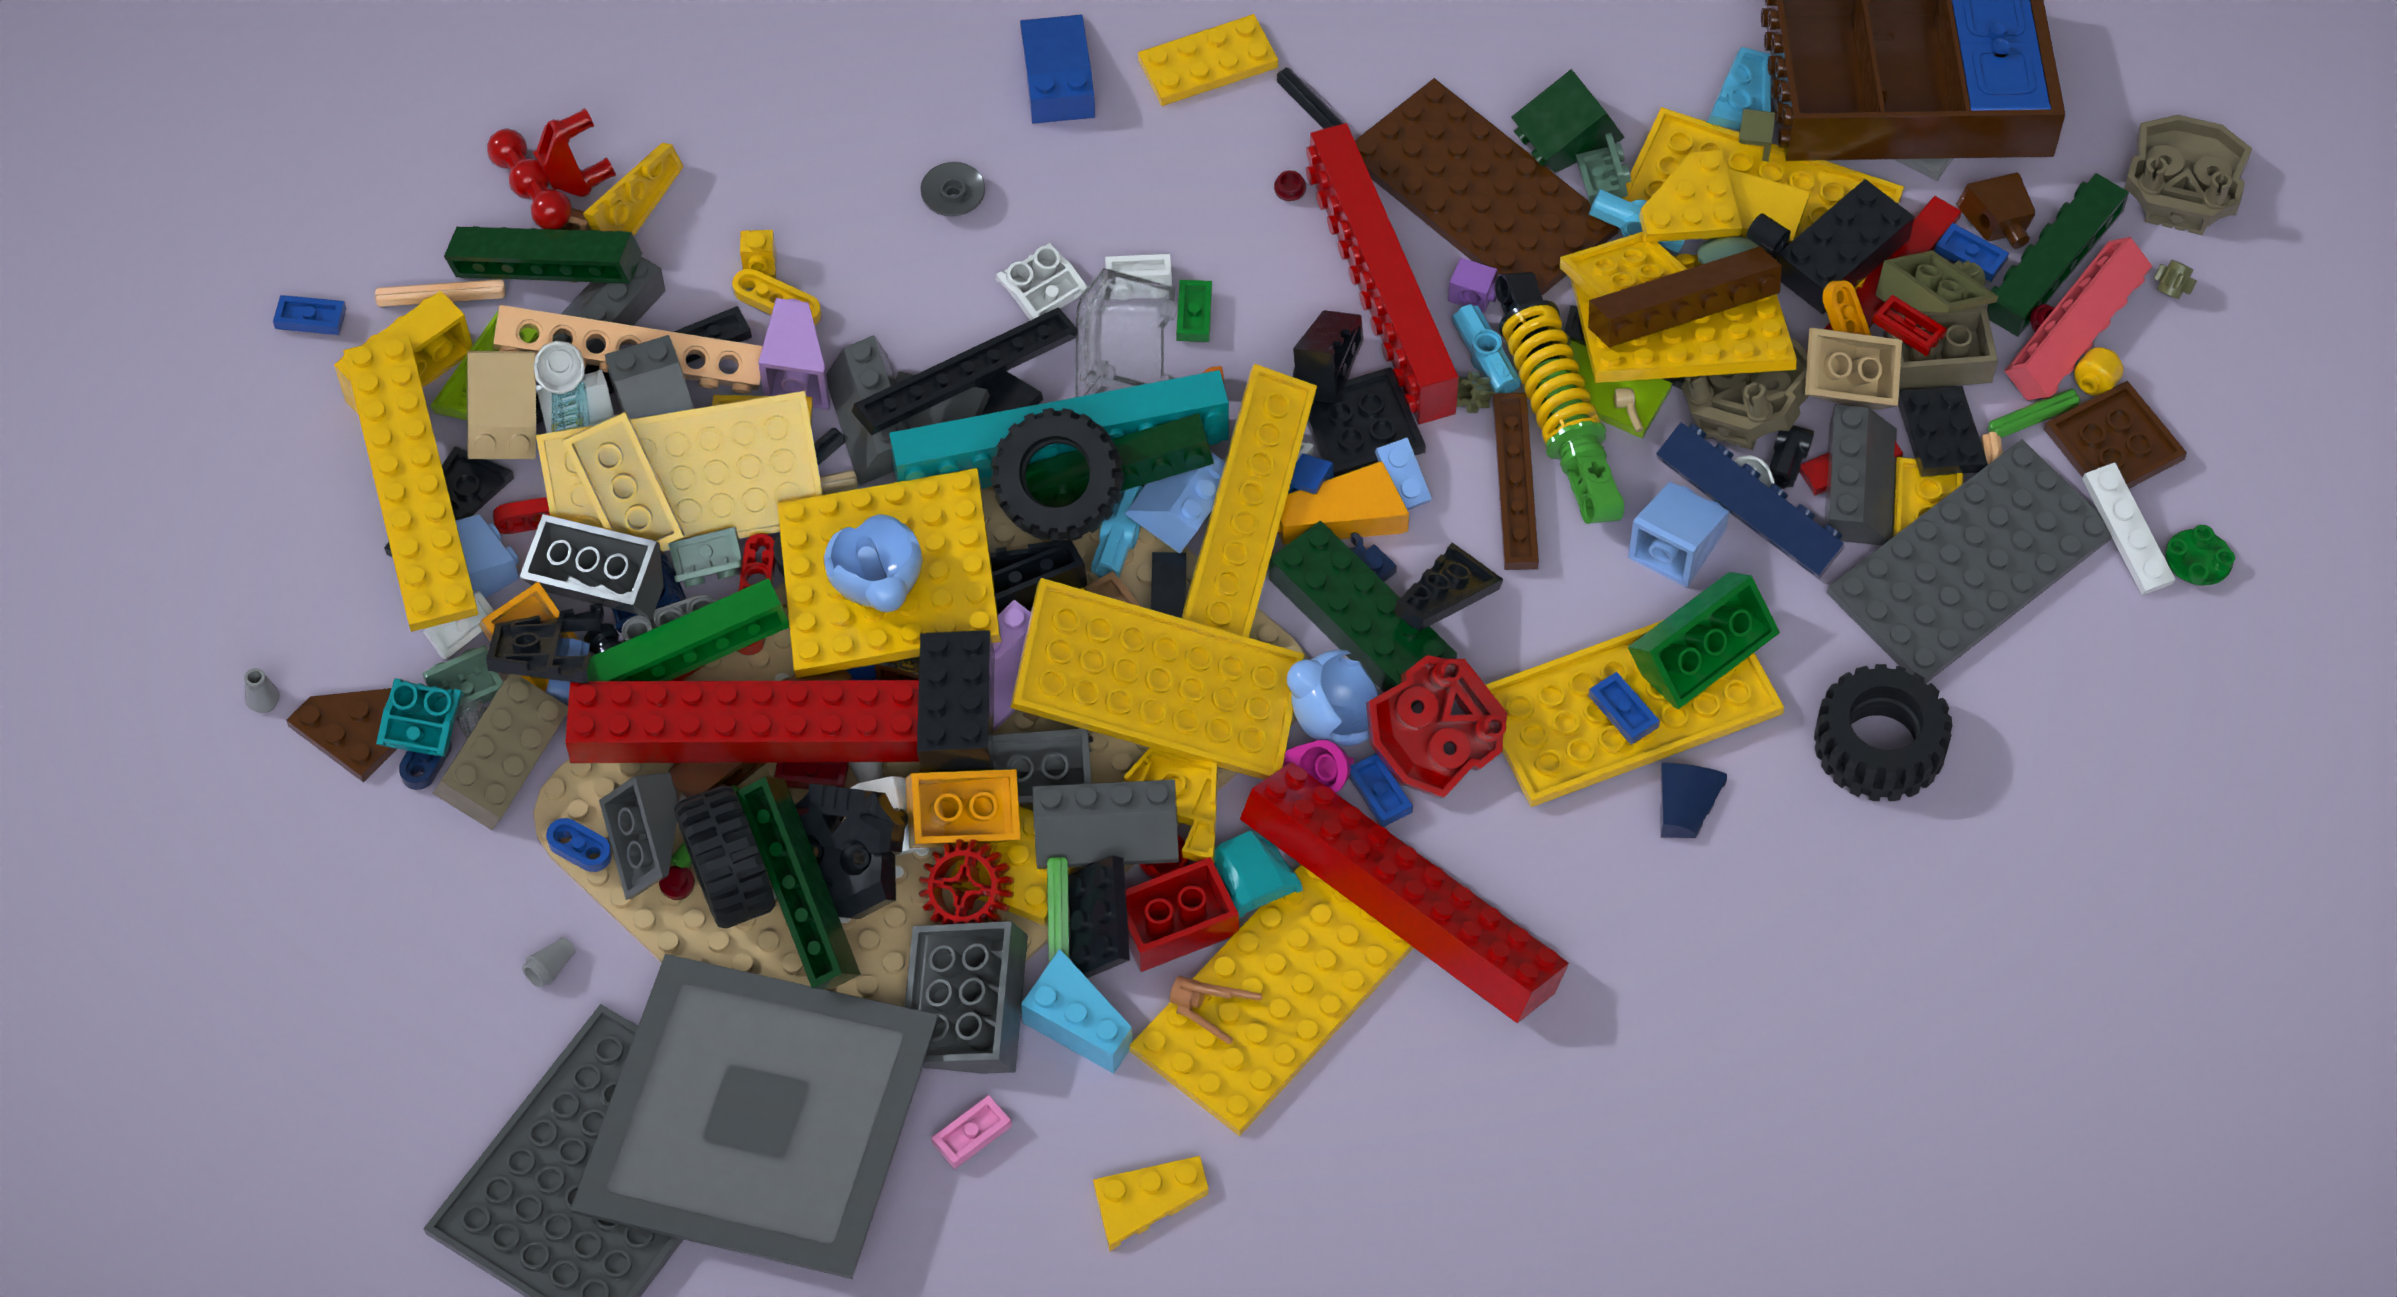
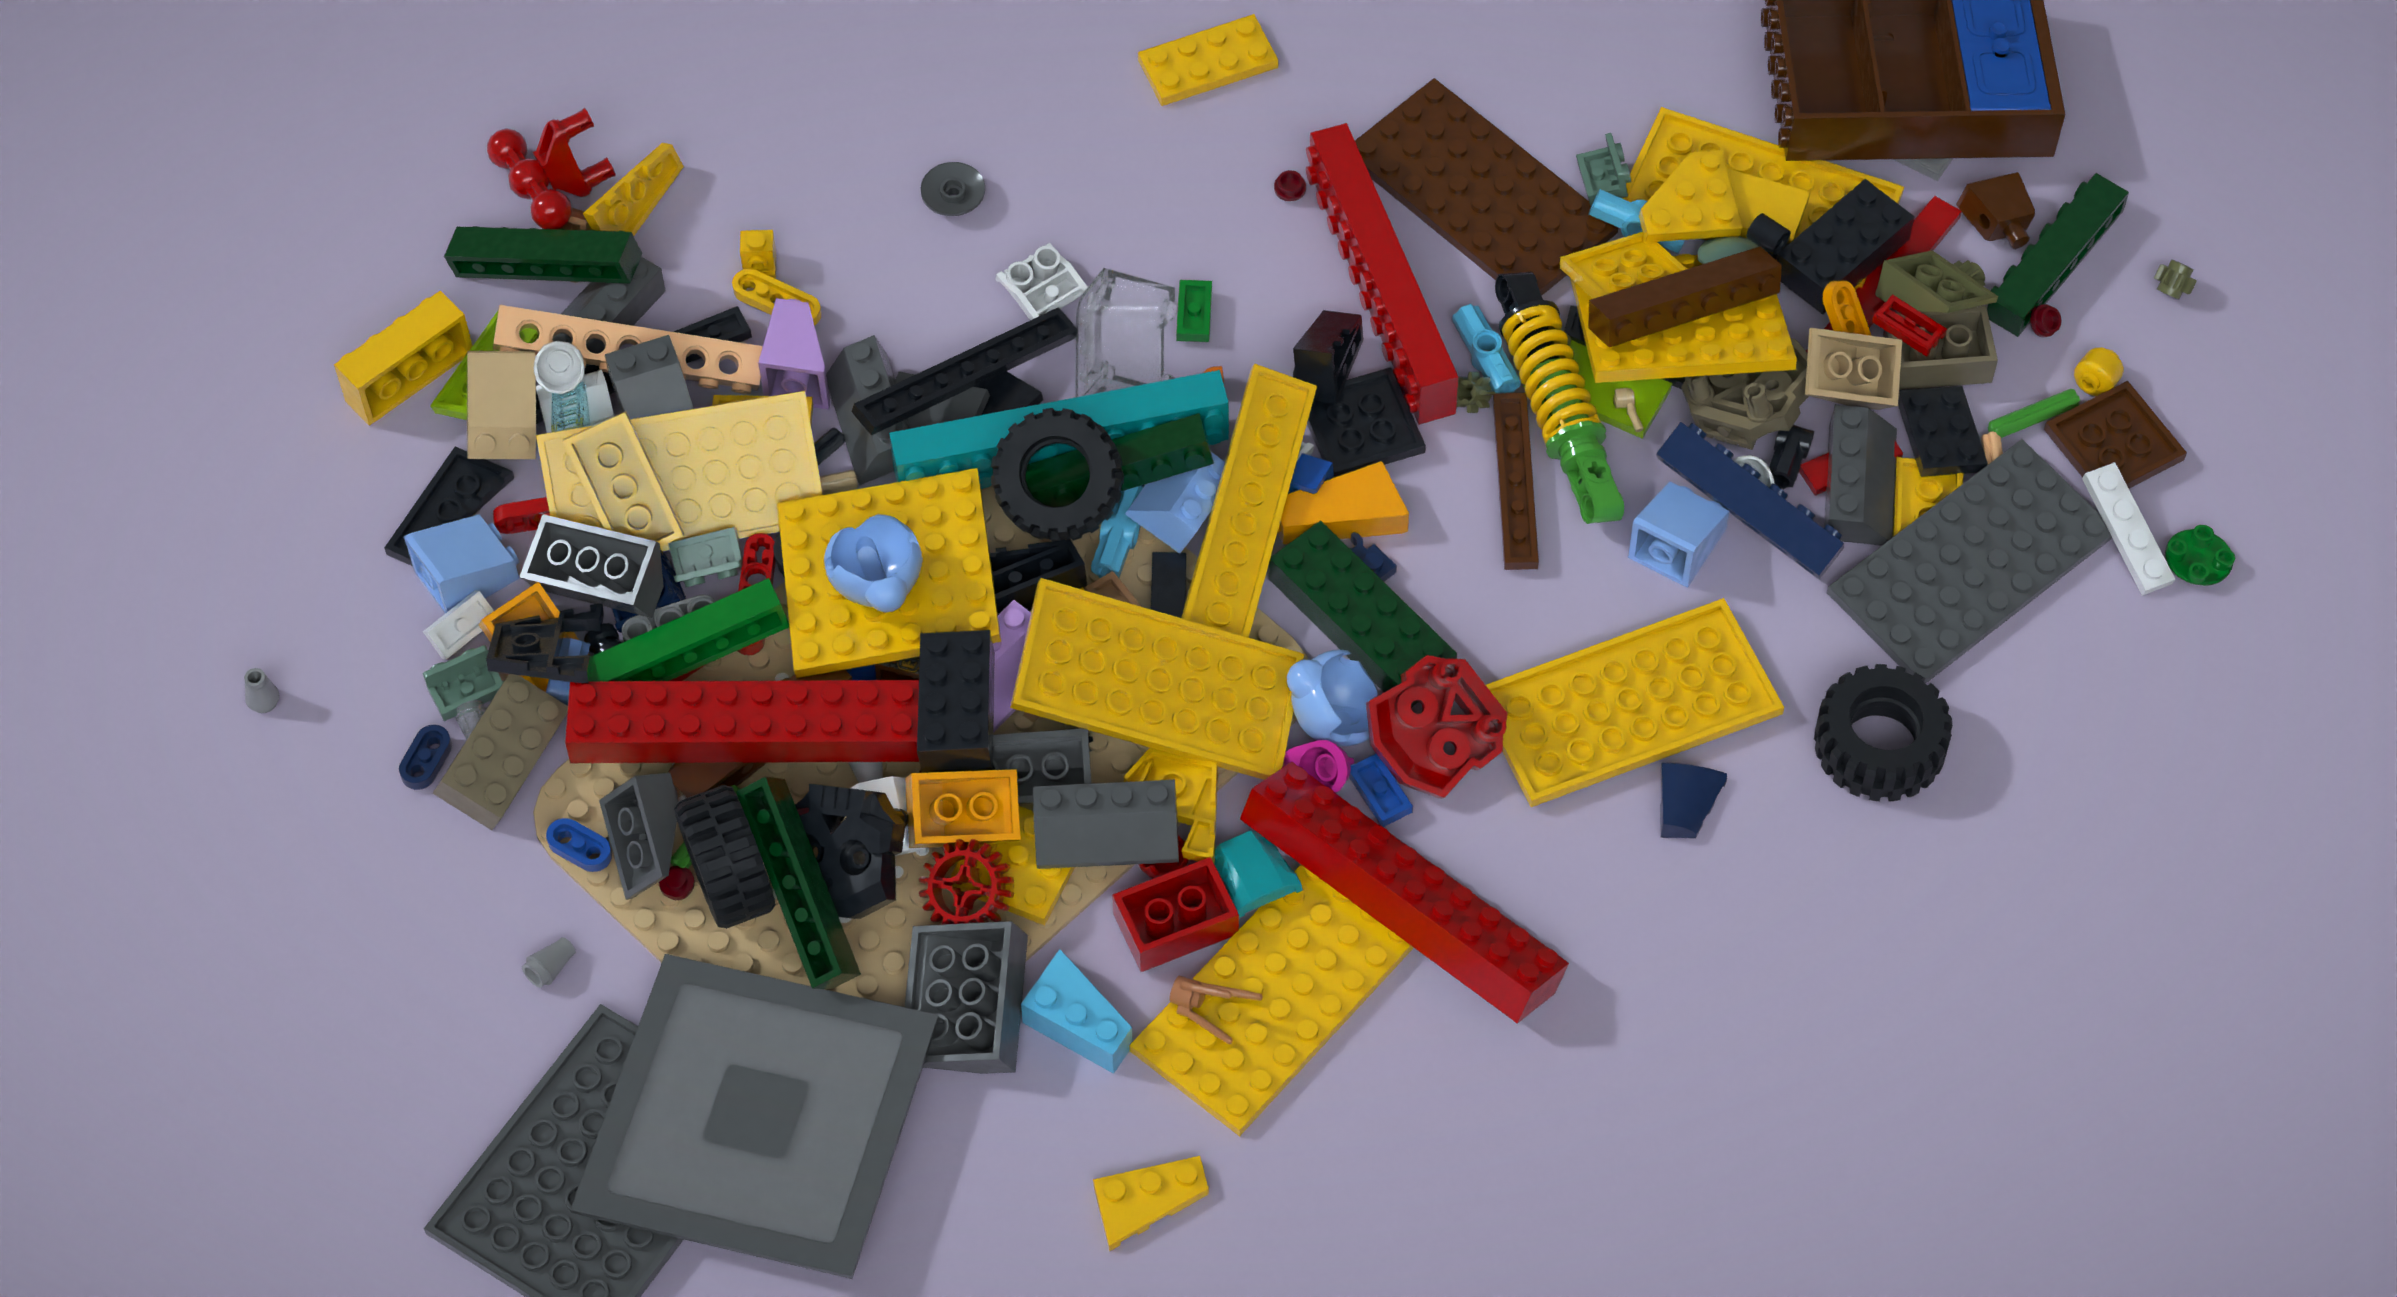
blue plate [273,295,346,335] -> none
reddish brown plate [286,688,397,783] -> none
yellow plate [343,334,479,632] -> none
light nougat axle [375,279,506,307] -> none
teal slope [376,678,464,757] -> none
dark red plate [774,762,849,789] -> none
bright pink plate [931,1095,1012,1169] -> none
blue slope [1020,14,1095,124] -> none
bright green axle [1047,857,1070,962] -> none
black plate [1068,856,1130,978] -> none
white bracket [1105,254,1172,297] -> none
black axle [1277,67,1344,129] -> none
light blue plate [1375,438,1432,510] -> none
black wing [1394,542,1503,631] -> none
medium lavender brick [1448,257,1497,313] -> none
dark green slope [1511,69,1625,173] -> none
blue plate [1588,672,1660,745] -> none
green slope [1628,572,1780,709] -> none
medium azure wing [1706,47,1771,131] -> none
olive panel [1739,109,1775,162] -> none
blue plate [1935,223,2009,282] -> none
coral brick [2004,237,2152,400] -> none
dark tan brick [2124,115,2252,235] -> none

